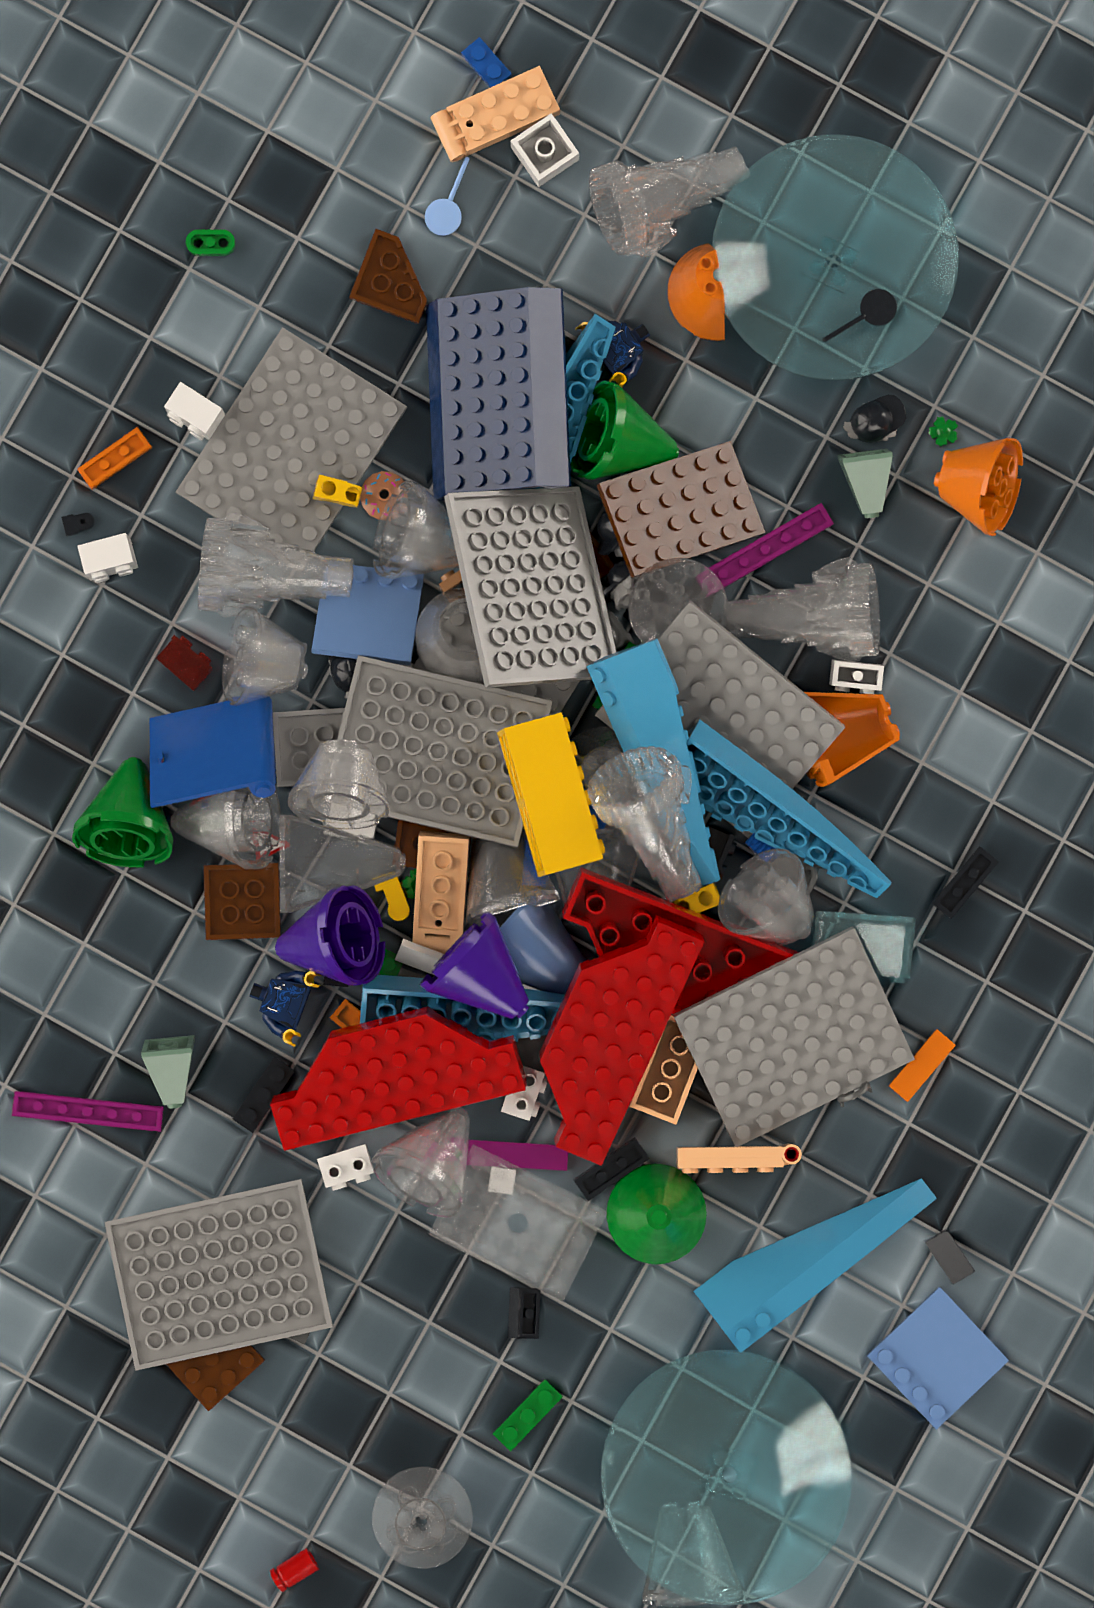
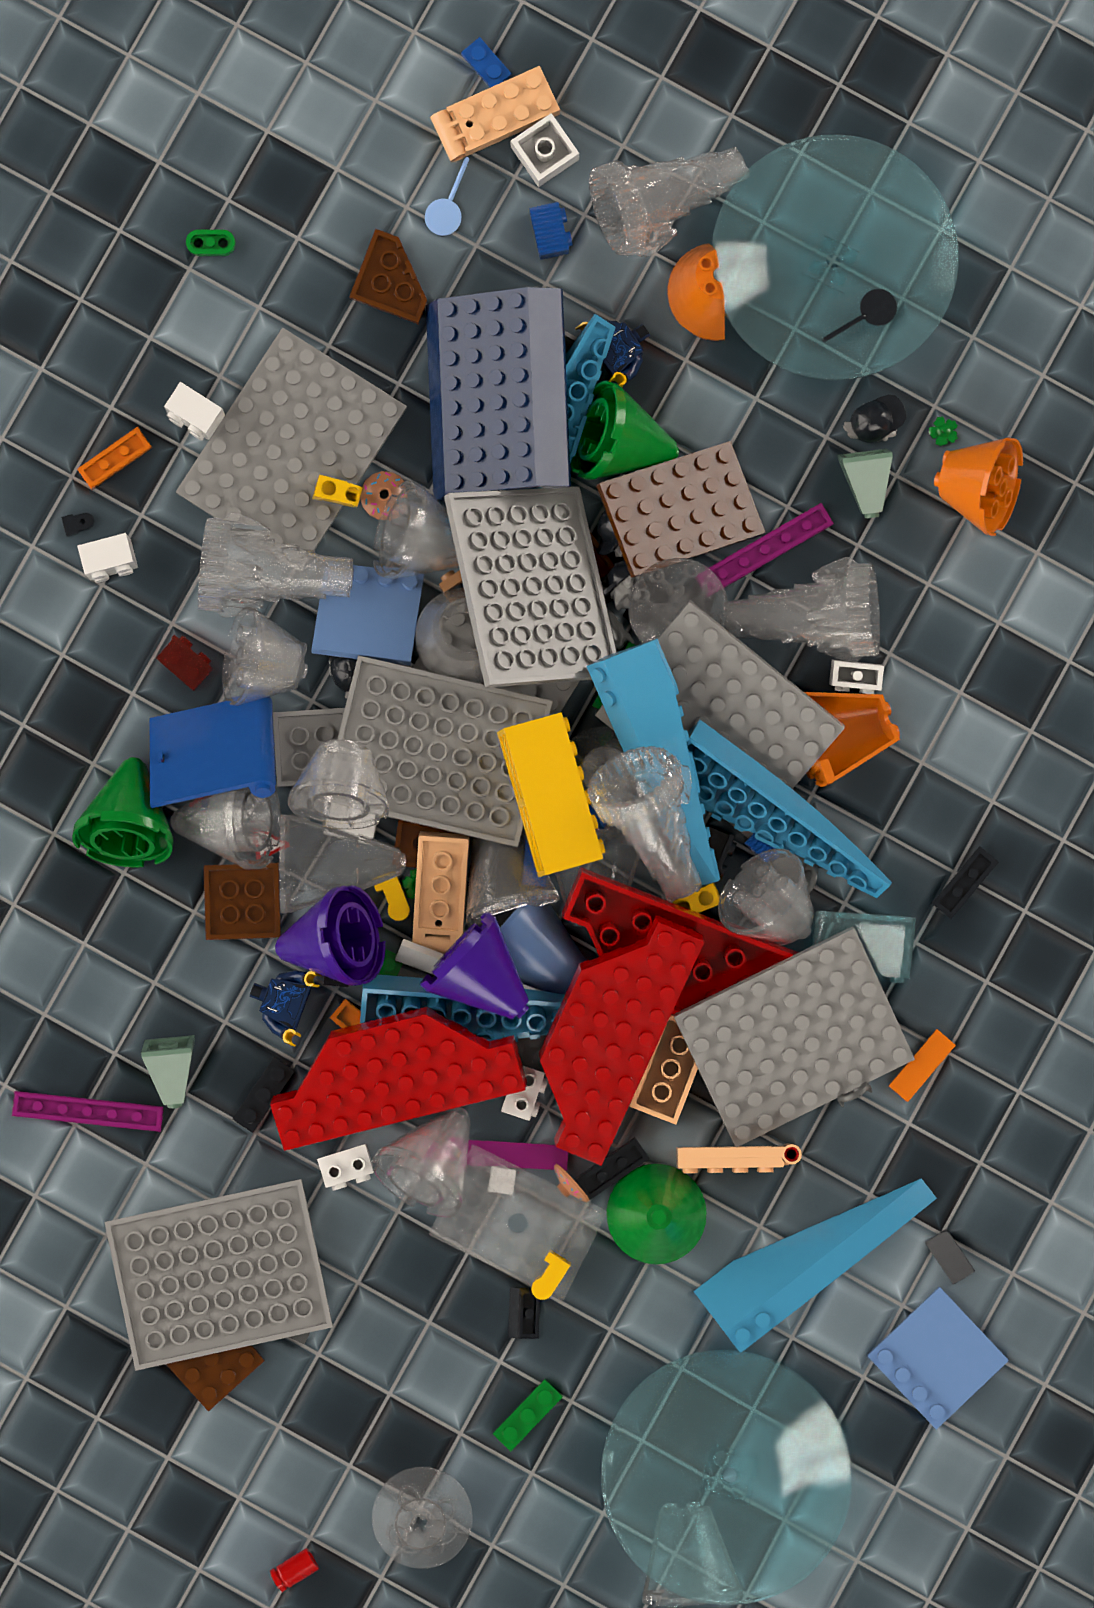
none -> blue brick [529,202,573,260]
none -> yellow leg [532,1249,571,1300]
none -> nougat dish [554,1163,589,1203]

